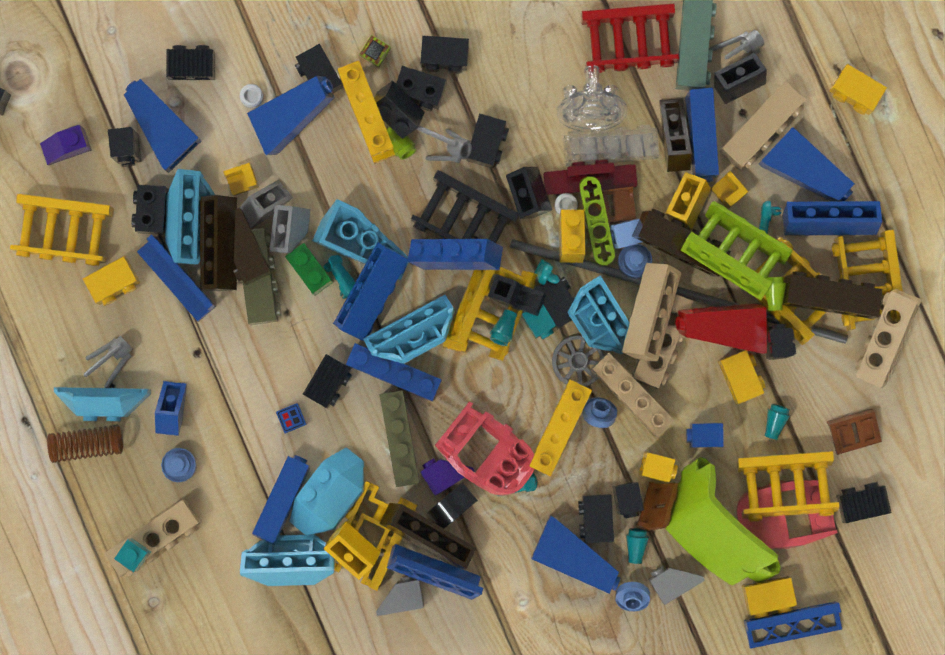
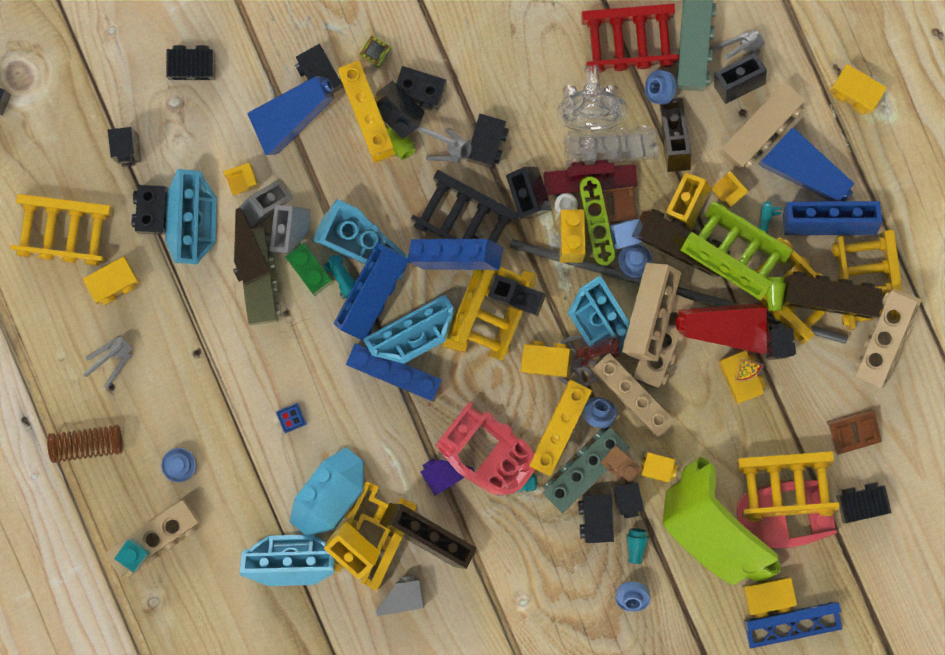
dark purple slope [40,125,92,166] -> none
medium azure wedge [54,387,151,421] -> none
blue slope [124,79,201,173] -> none
blue fence [137,234,216,322] -> none
blue slope [155,381,187,436] -> none
dark brown brick [200,195,237,291] -> none
white tile [240,84,264,108] -> none
blue brick [252,455,310,545] -> none
black brick [303,354,352,409] -> none
olive brick [379,390,420,487] -> none
blue fence [386,544,484,600] -> none
black brick [420,35,469,74] -> none
black brick [427,482,478,529] -> none
teal cone [490,309,517,346] -> none
teal brick [521,305,556,340] -> none
blue slope [531,516,621,594] -> none
teal piece [534,258,560,285] -> none
black brick [534,274,576,330] -> none
dark orange piece [637,482,678,530] -> none
light grey slope [648,566,705,605] -> none
blue slope [685,88,719,183] -> none
blue slope [686,423,724,448] -> none
teal cone [764,404,790,440] -> none
none -> yellow brick [520,341,573,378]
none -> sand green brick [543,427,630,514]
none -> clear red piece [575,337,620,366]
none -> medium nougat brick [600,445,643,483]
none -> medium blue plate [645,70,677,105]
none -> tile [734,358,764,382]

